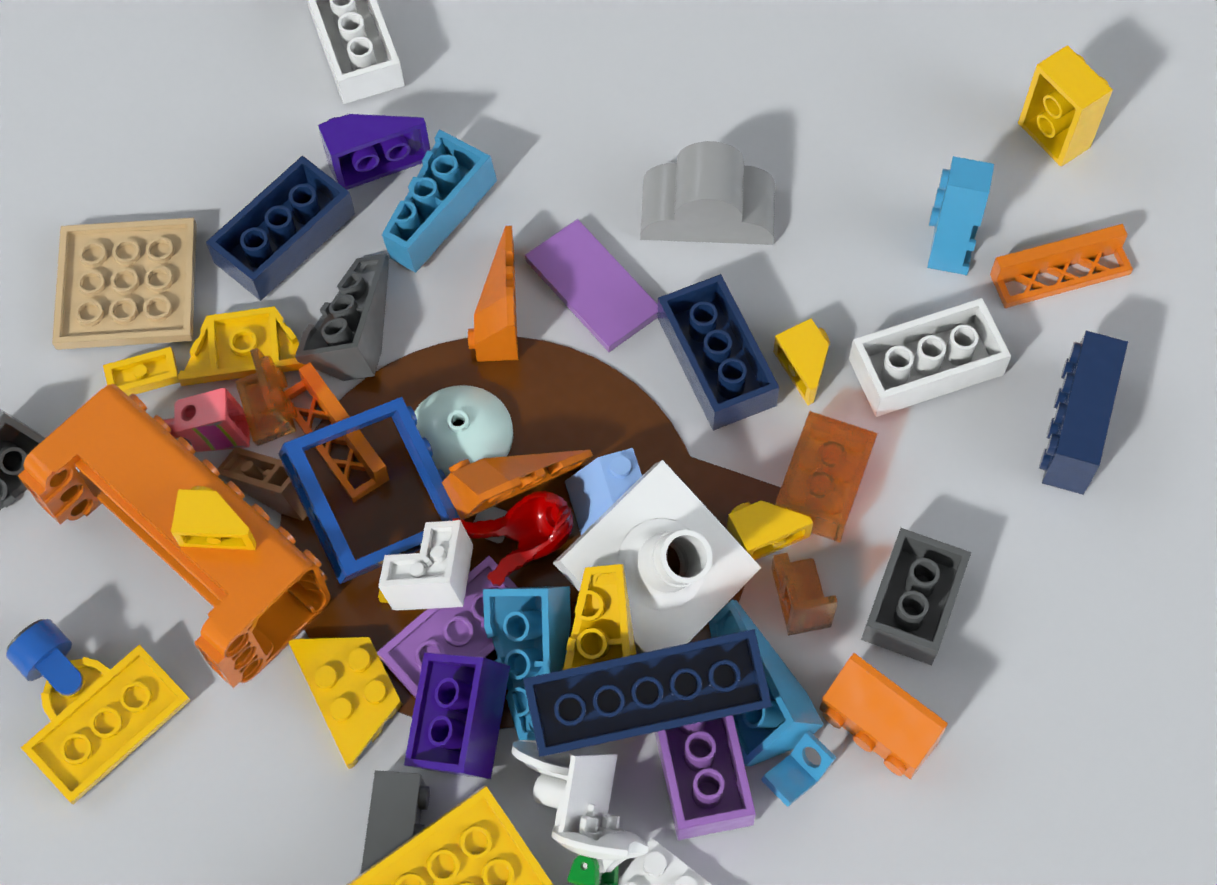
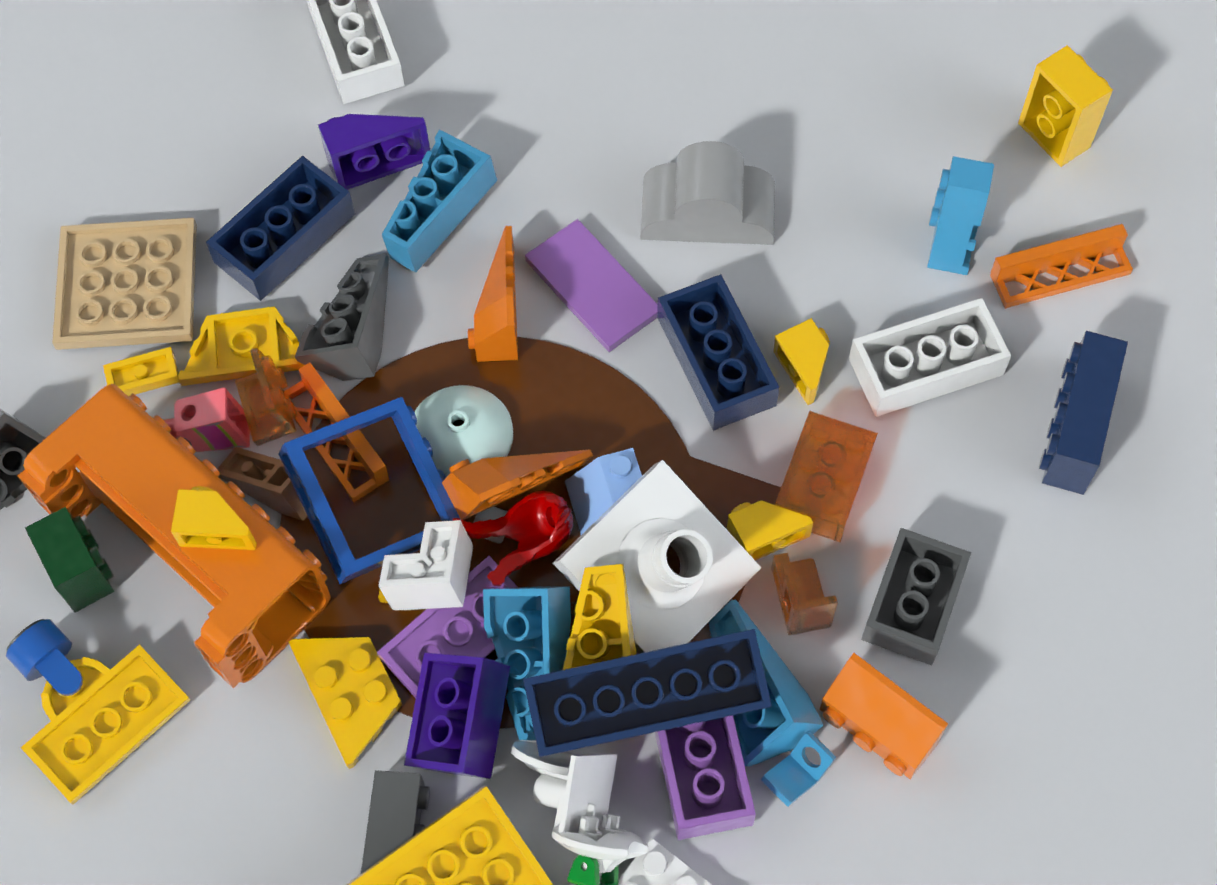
none -> dark green brick [25,507,115,613]

